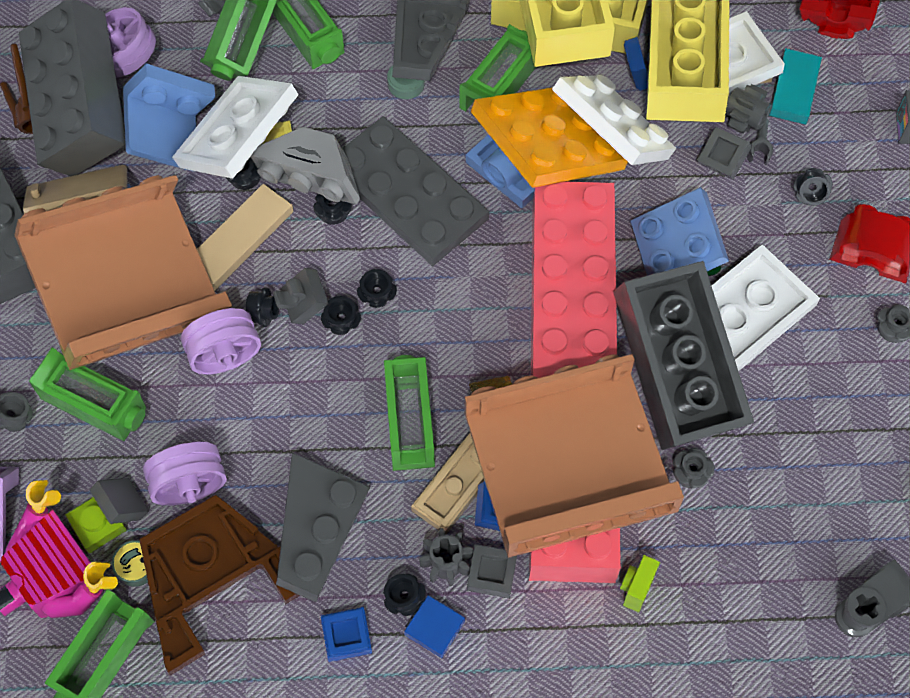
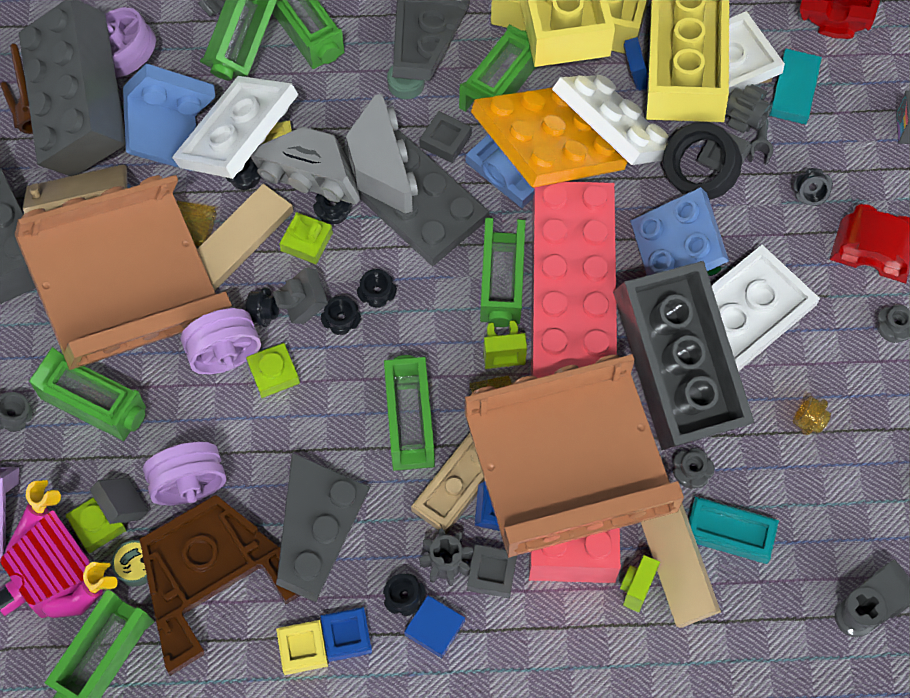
none -> clear yellow tile [177,201,217,246]
none -> lime plate [246,343,300,398]
none -> light yellow tile [276,620,328,675]
none -> lime tile [279,212,333,265]
none -> light grey slope [346,94,418,213]
none -> dark grey plate [419,111,472,163]
none -> bright green window [480,218,525,327]
none -> lime tile [483,321,527,369]
none -> tan tile [641,504,721,628]
none -> black tyre [663,122,742,200]
none -> teal tile [689,497,779,564]
none -> clear yellow plate [793,396,831,436]

